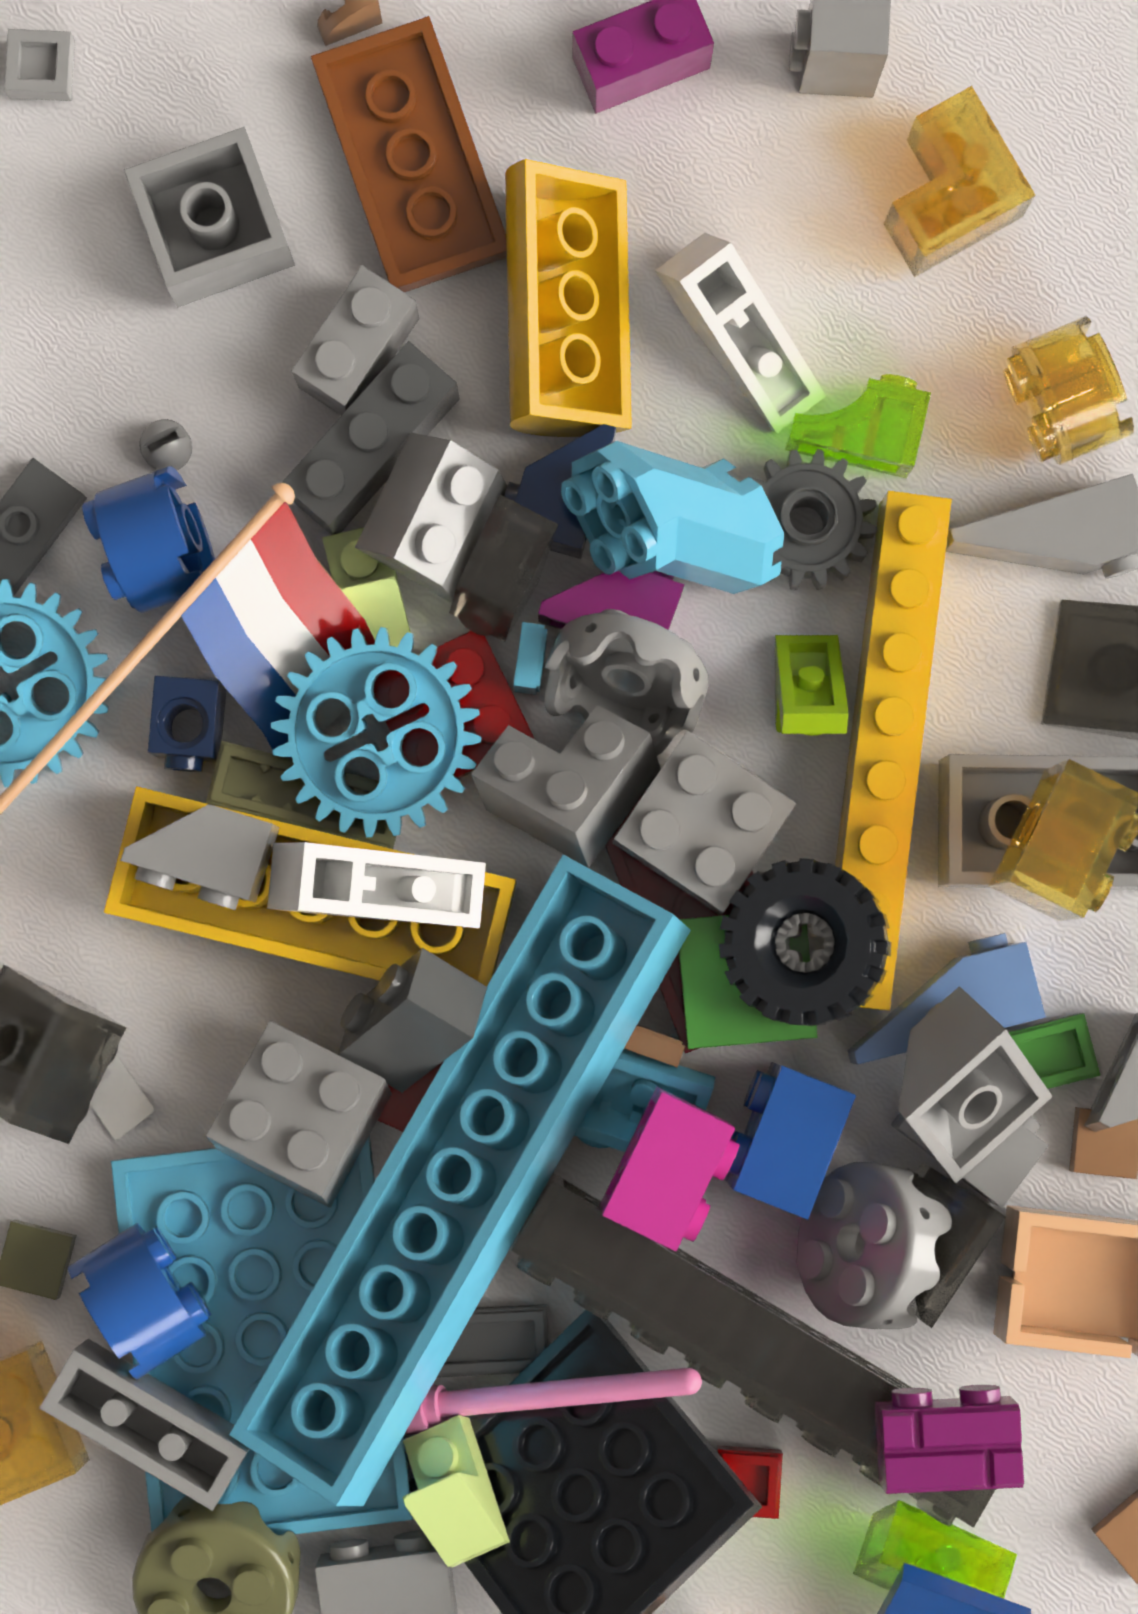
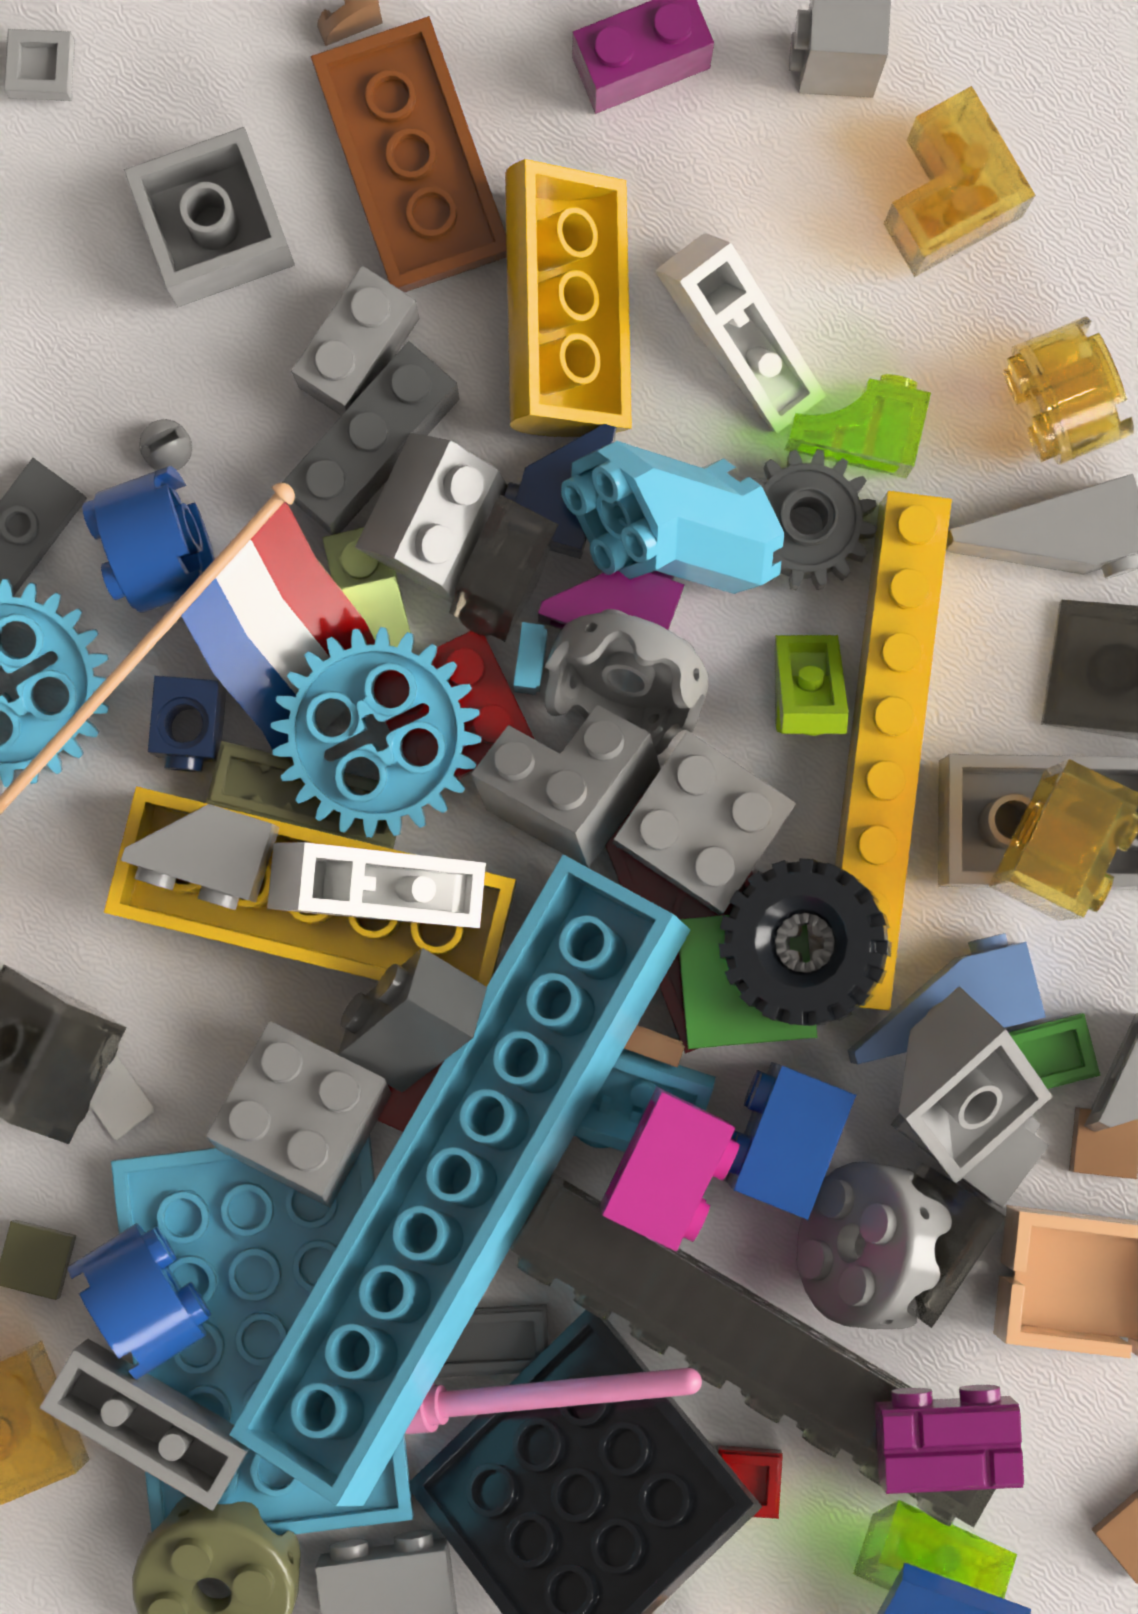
yellowish green slope [403,1415,510,1567] -> none

